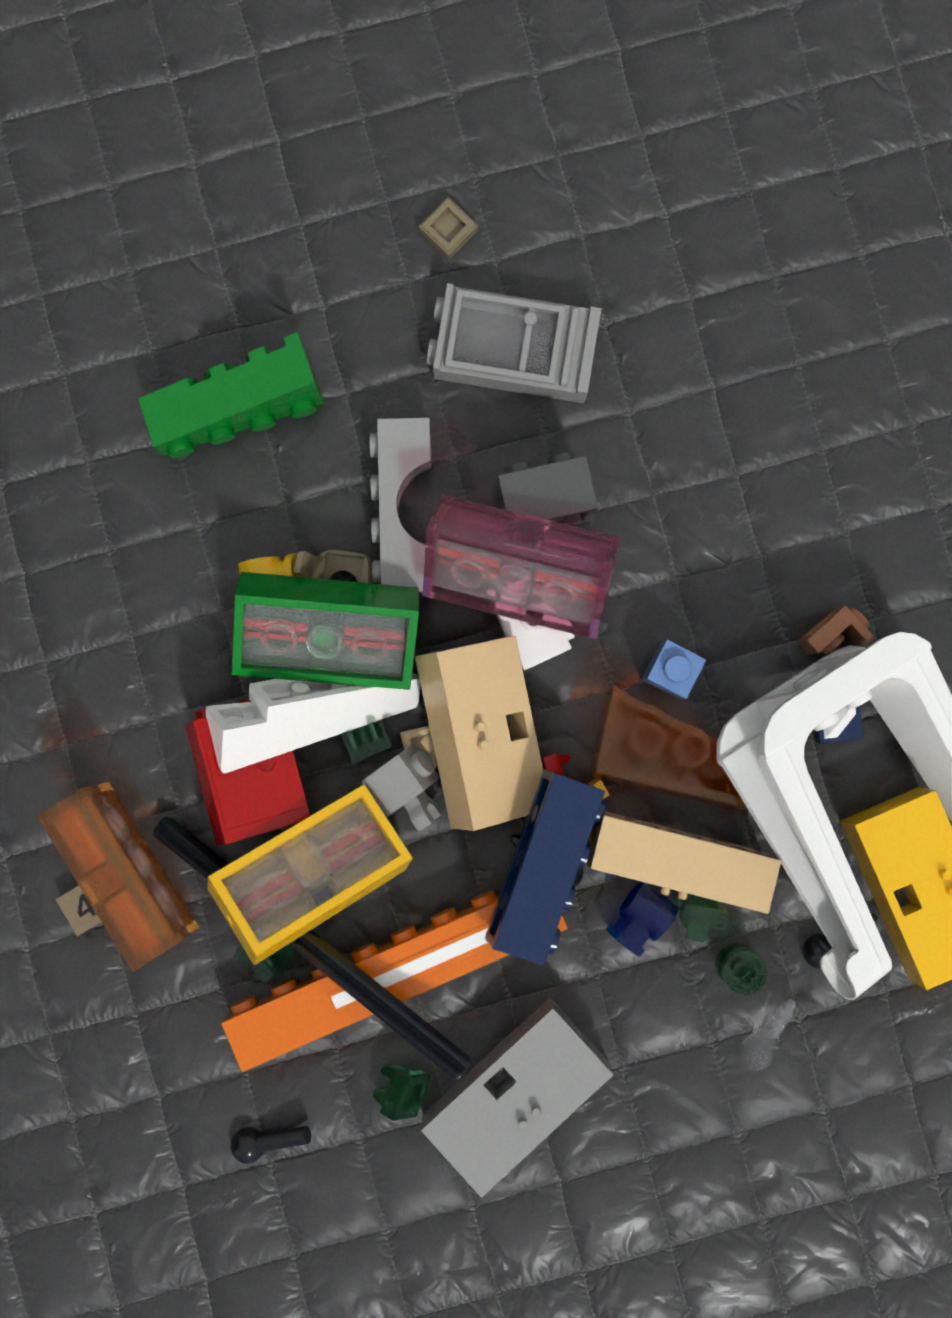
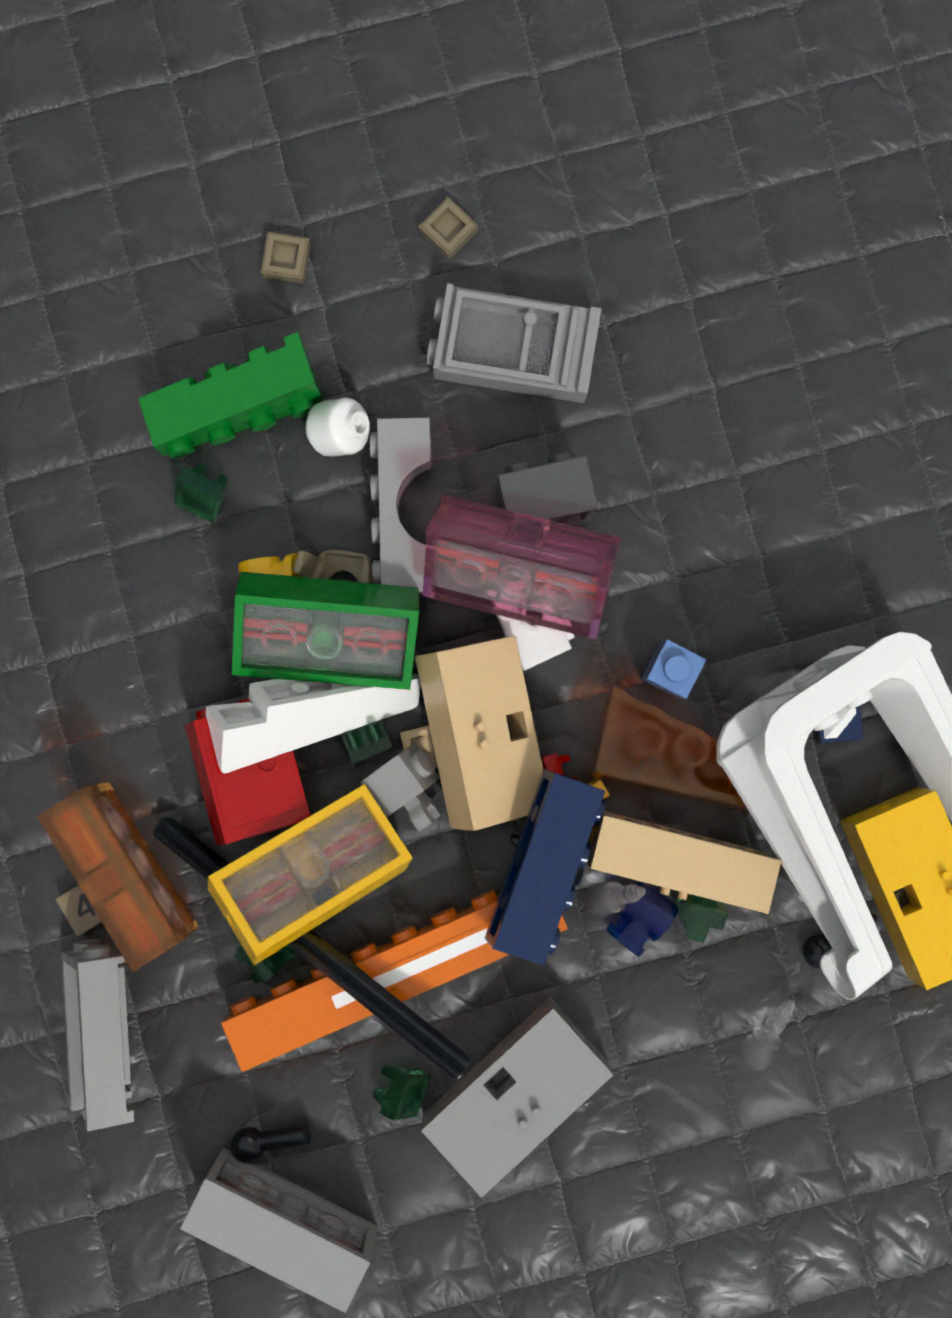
clear green wheel [715,943,768,996] -> none
nougat bracket [796,605,874,655] -> none
none -> light grey door [61,939,134,1132]
none -> clear green tile [174,464,227,523]
none -> light grey brick [180,1148,377,1313]
none -> dark tan tile [260,231,311,284]
none -> white head [306,398,370,457]
none -> clear bar [584,882,646,917]

